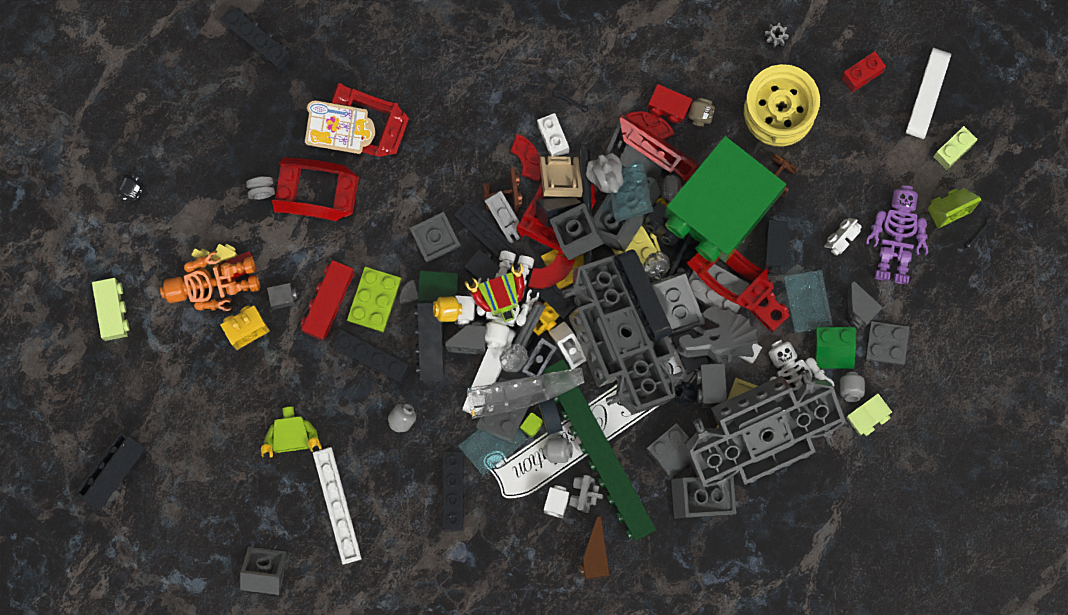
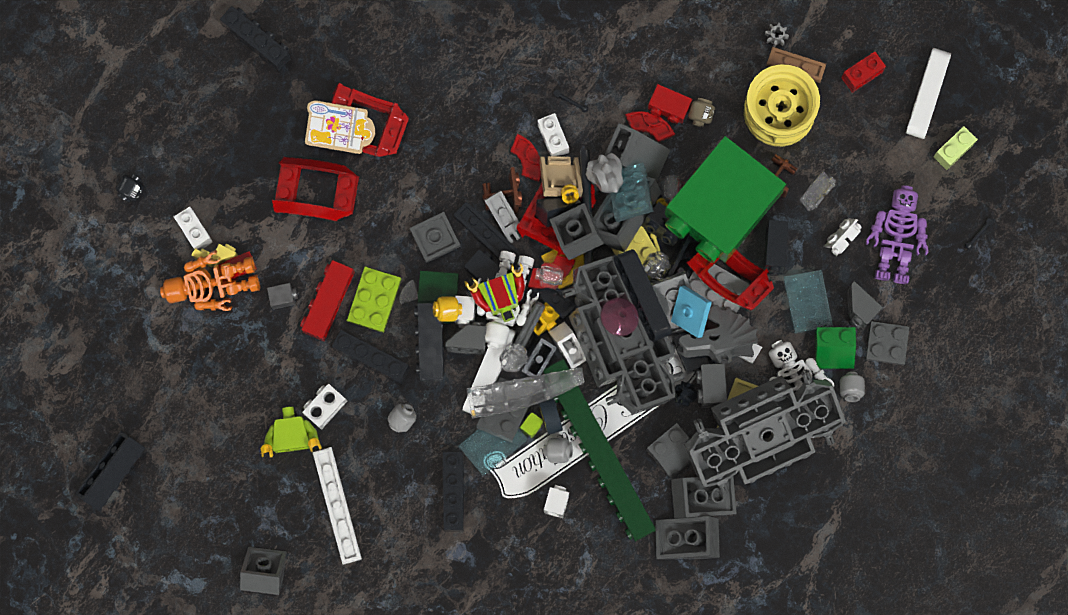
yellowish green brick [92,278,129,341] -> none
yellow hinge [220,305,270,350] -> none
light grey wheel [246,176,275,199] -> none
light grey hips [569,475,603,513] -> none
reddish brown slope [580,516,609,581] -> none
red wedge [619,114,698,182] -> none
red brick [749,292,790,333] -> none
yellowish green brick [846,394,892,436] -> none
lime slope [927,188,981,228] -> none
none -> white brick [174,207,213,251]
none -> white brick [302,384,347,430]
none -> clear head [535,263,564,289]
none -> yellow bush [561,184,579,204]
none -> clear pink dish [601,298,639,336]
none -> dark grey slope [656,516,720,559]
none -> medium azure plate [671,286,712,338]
none -> medium nougat tile [766,47,826,83]
none -> clear hinge [799,171,836,211]

